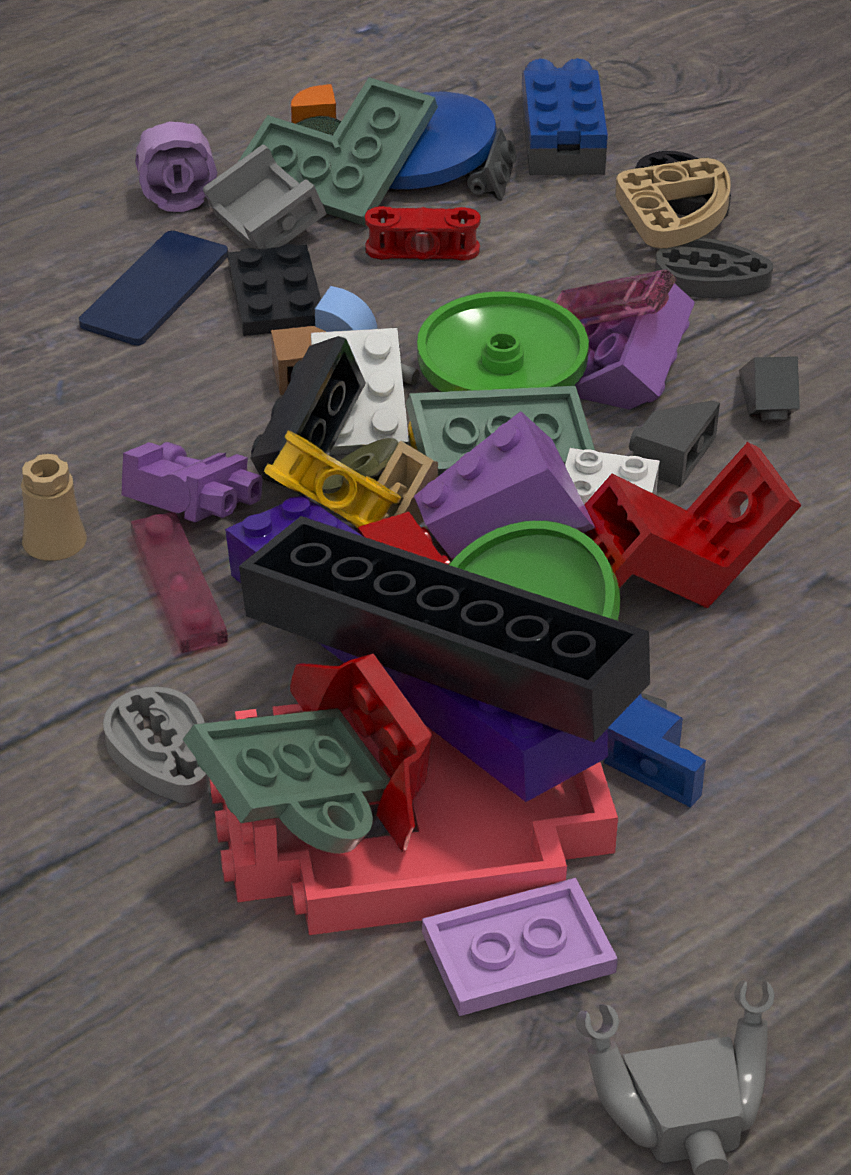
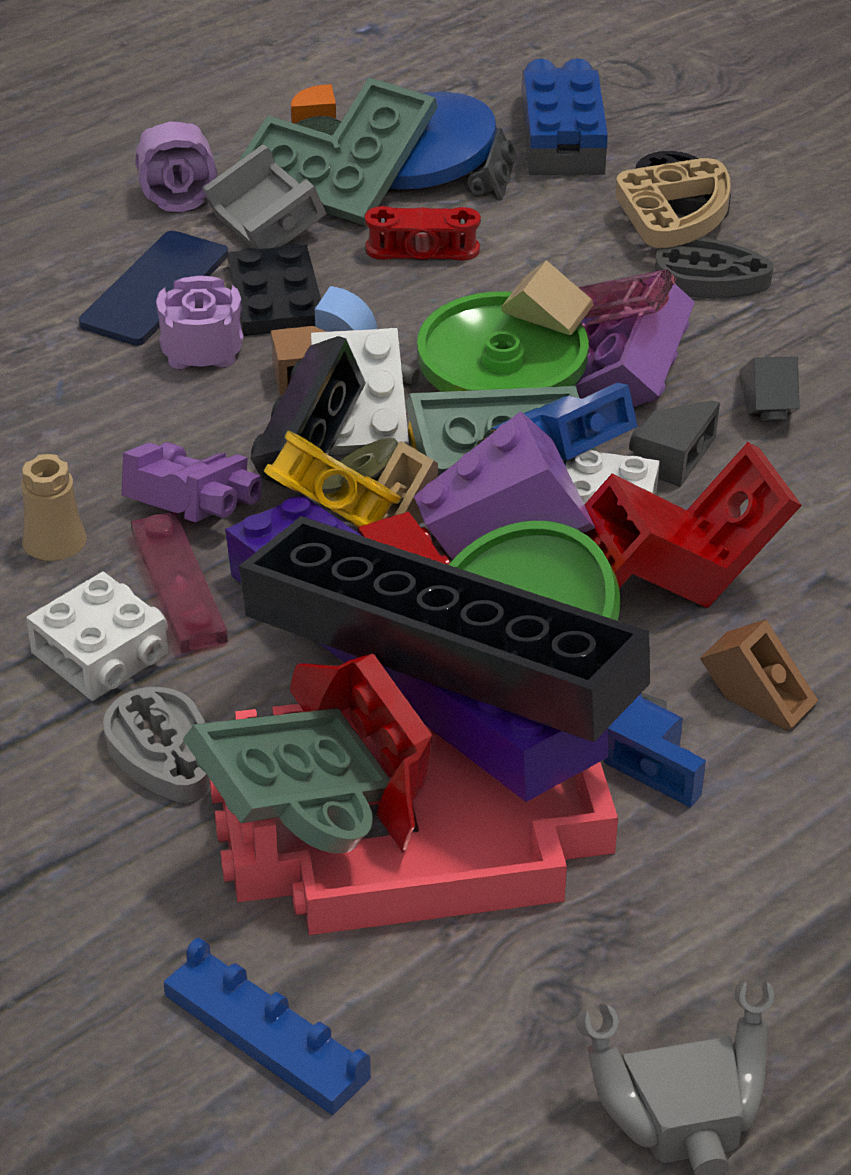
lavender plate [422,878,618,1016] -> none
none -> white brick [26,571,168,701]
none -> lavender brick [156,276,243,369]
none -> blue hinge [163,938,371,1116]
none -> blue plate [477,382,638,460]
none -> tan slope [501,260,594,336]
none -> medium nougat slope [700,619,818,730]

